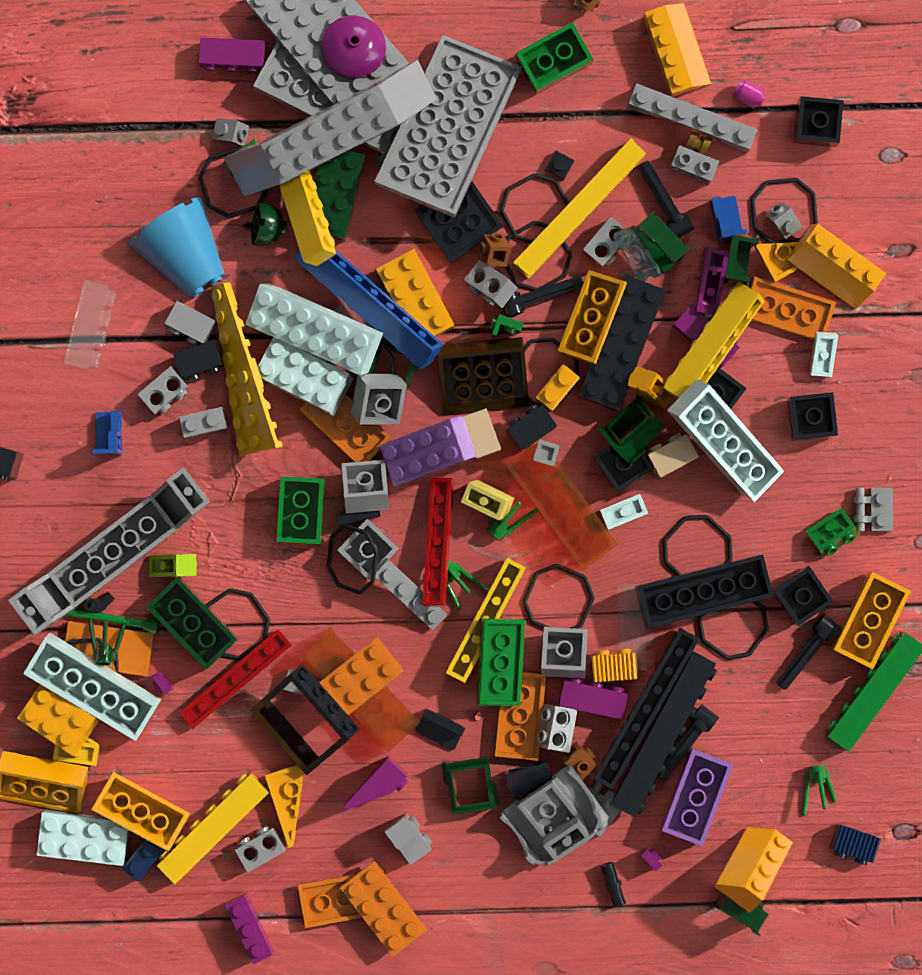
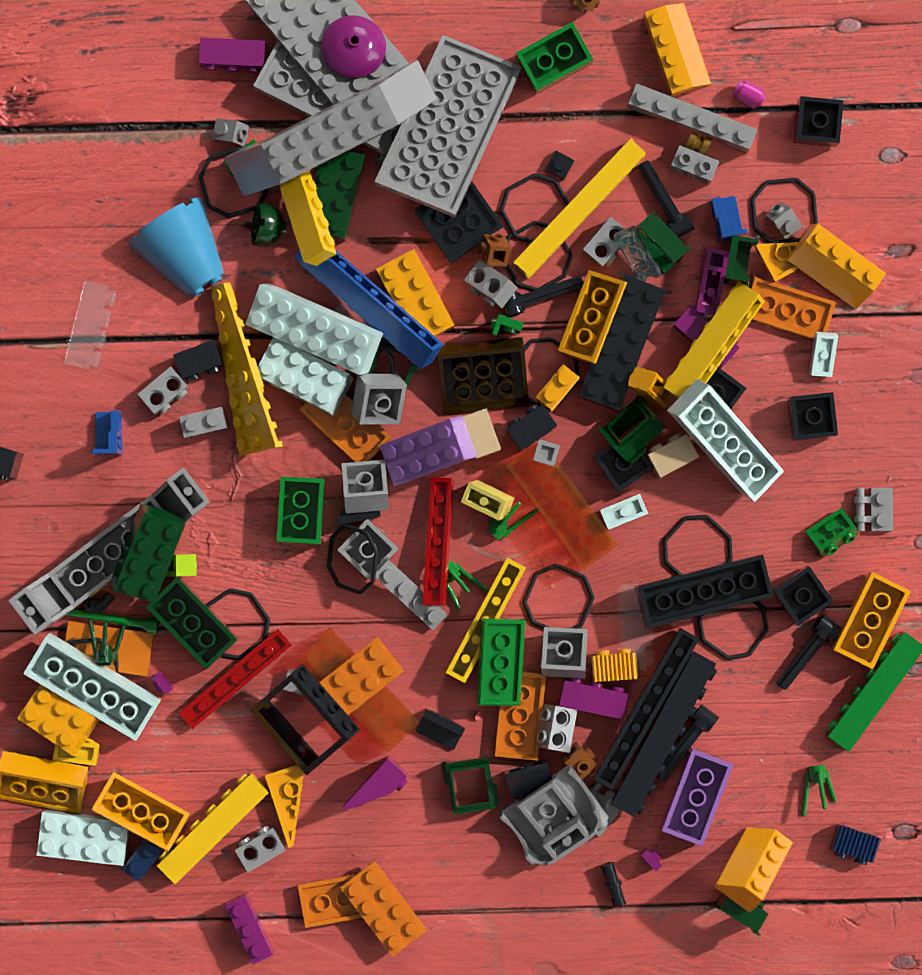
light grey brick [165,301,217,346] -> none
light grey brick [385,813,433,865] -> none
none -> dark green brick [110,503,185,603]

